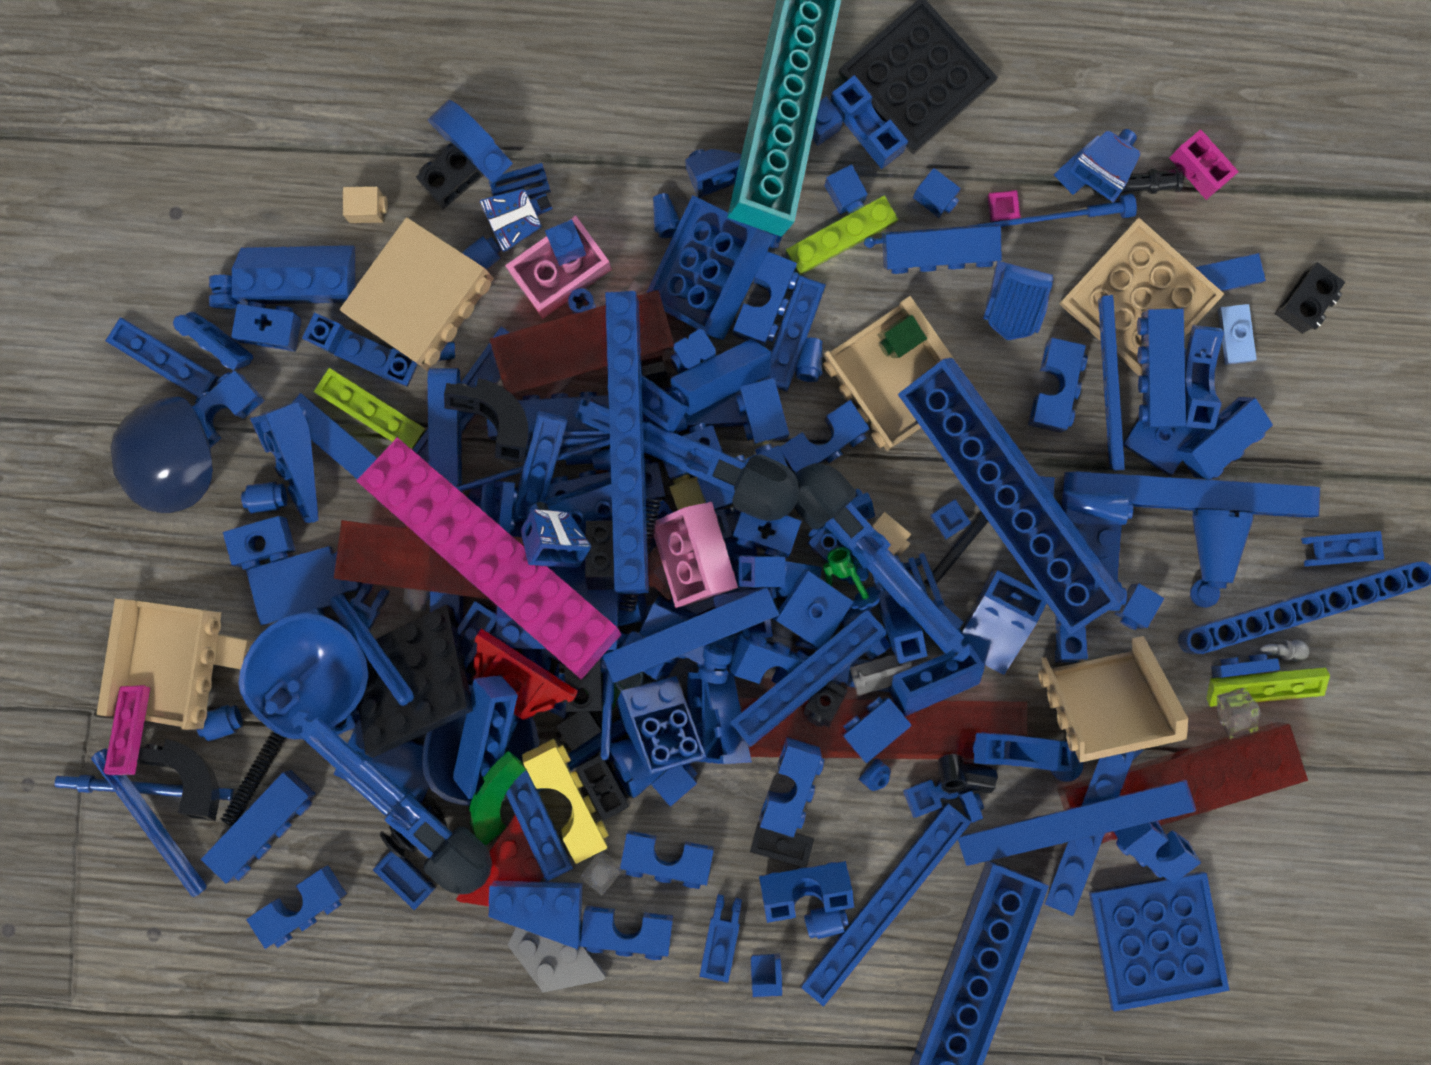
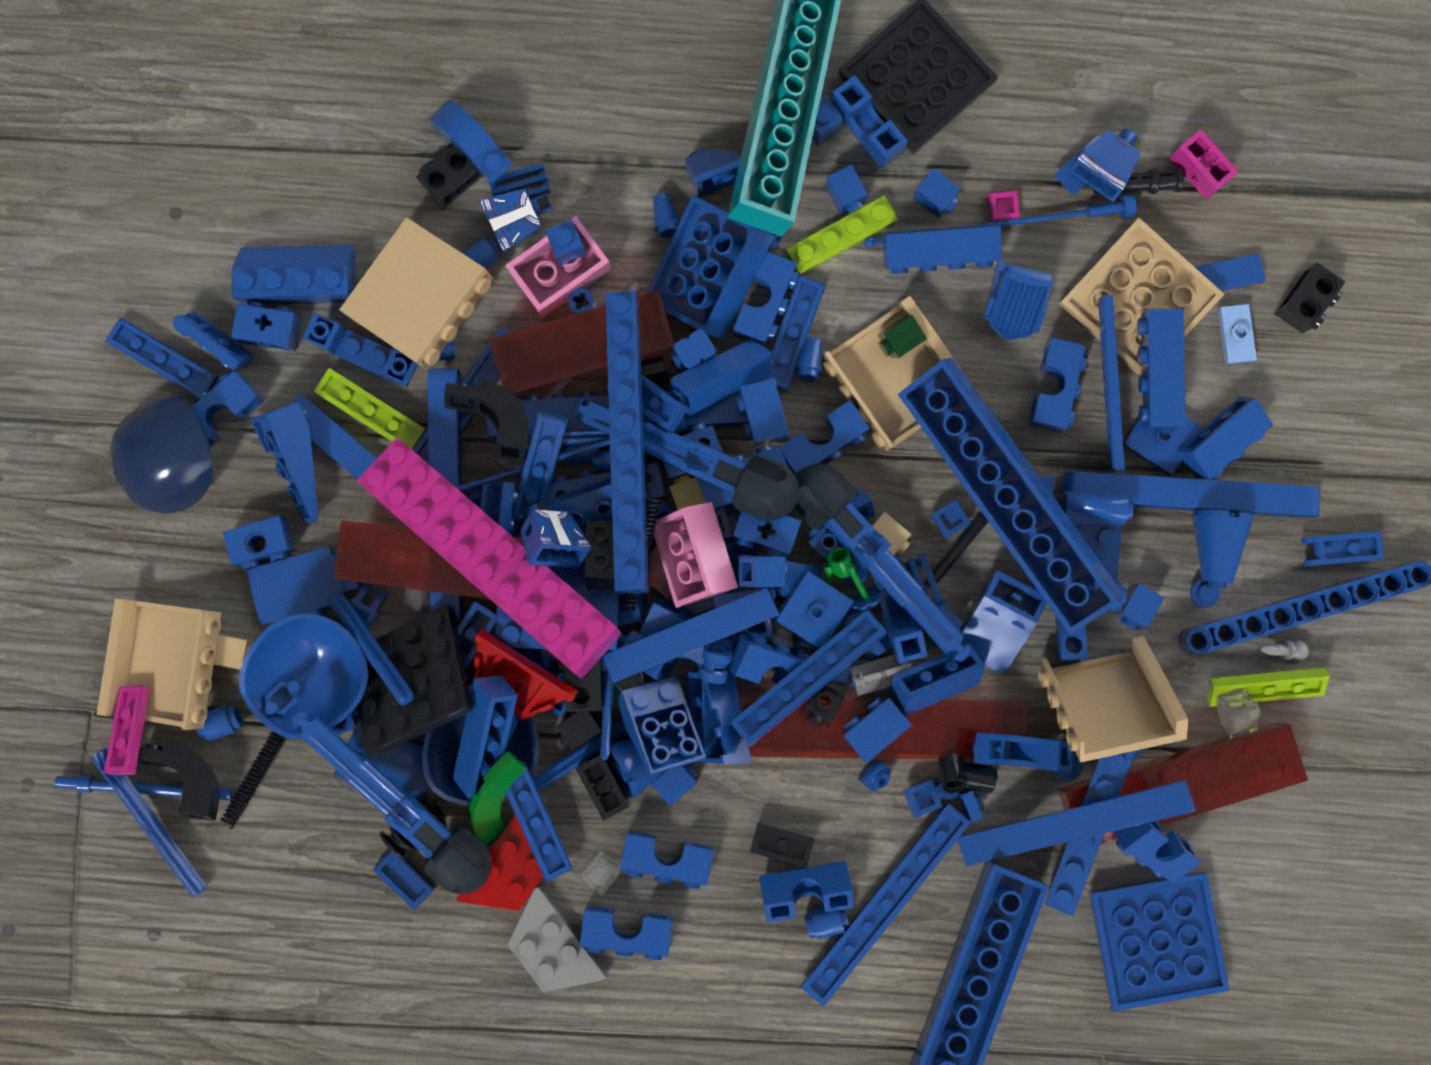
blue brick [201,770,316,884] -> none
blue wheel [209,275,238,309] -> none
blue brick [241,482,288,513] -> none
blue arch [246,865,347,949] -> none
tan brick [343,187,388,223] -> none
blue wedge [488,881,583,949] -> none
light yellow arch [522,739,609,864] -> none
blue hinge [699,894,742,983] -> none
blue panel [751,954,782,997] -> none
blue arch [759,737,824,837] -> none
blue arch [1184,325,1224,430] -> none
blue plate [1211,654,1280,678] -> none

